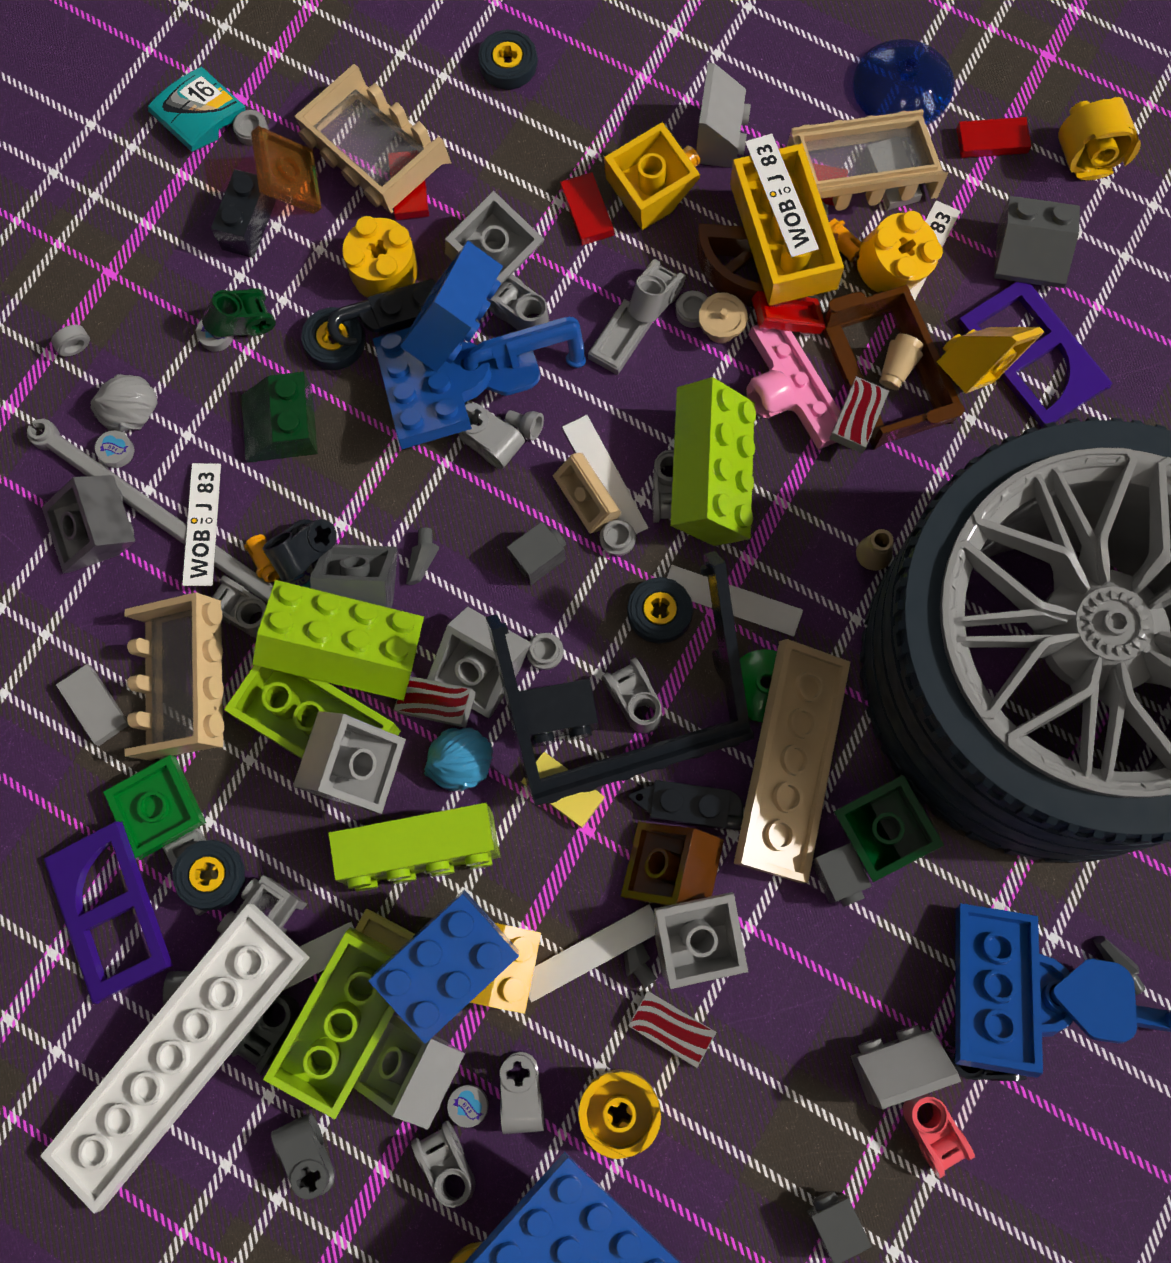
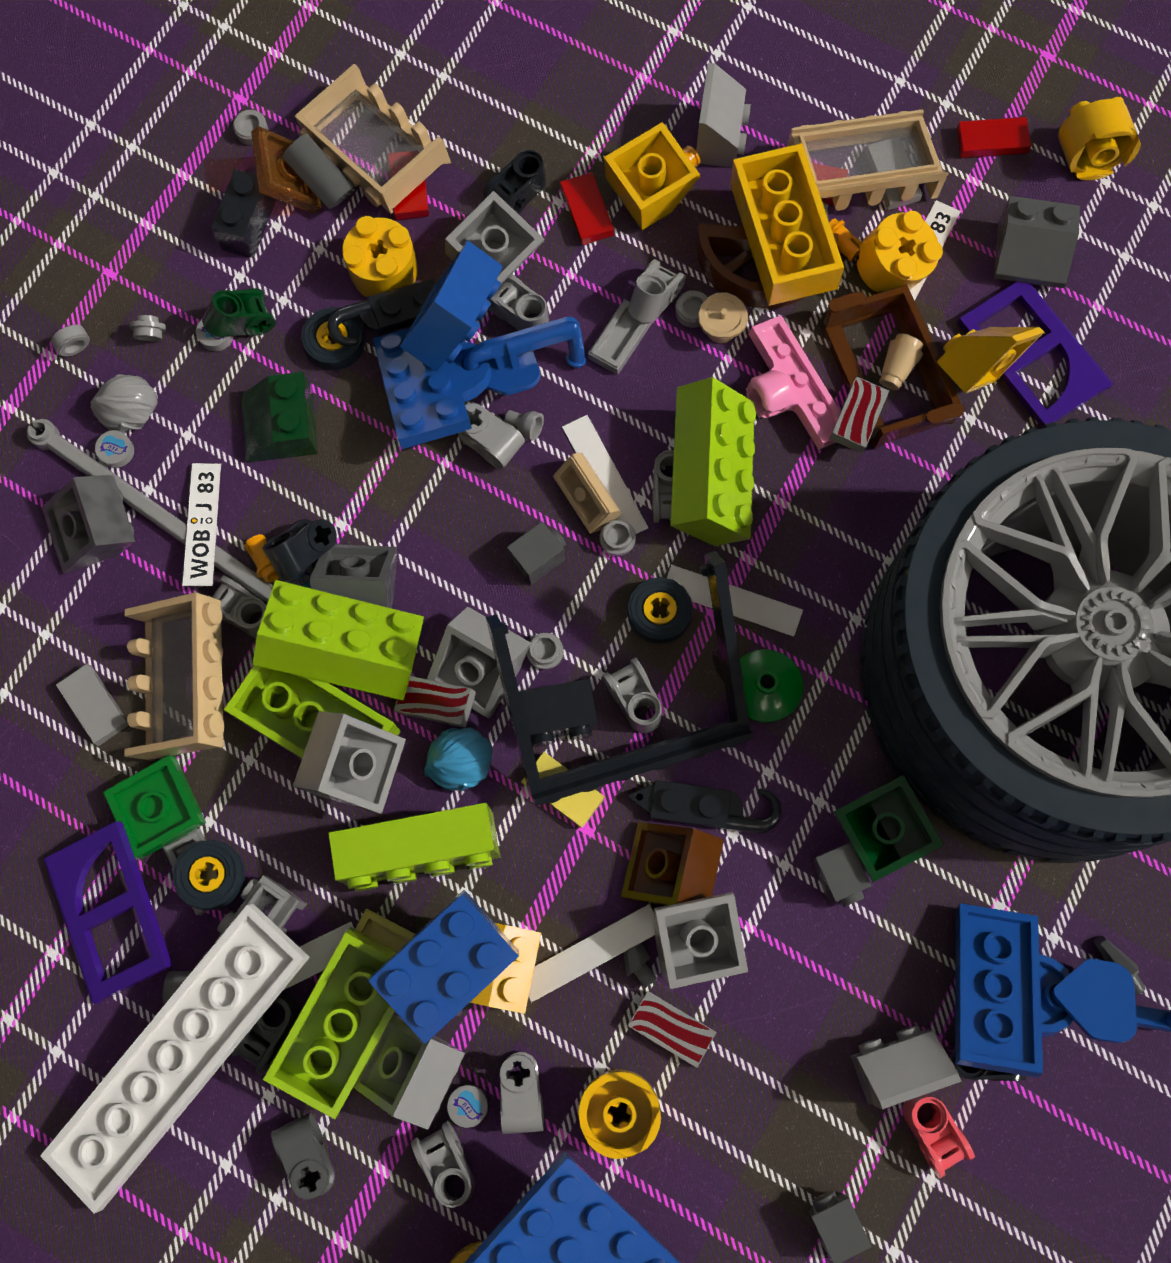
teal slope [148,67,245,152] -> none
dark grey bar [406,528,439,586] -> none
black bush [478,29,538,90] -> none
tan plate [734,639,850,883] -> none
white sticker [745,134,819,257] -> none
red tile [752,291,826,335] -> none
clear blue dish [853,39,954,125] -> none
tan cone [856,529,893,571] -> none
none -> light grey plate [129,315,166,341]
none -> dark grey brick [282,134,355,209]
none -> black piece [483,150,546,214]

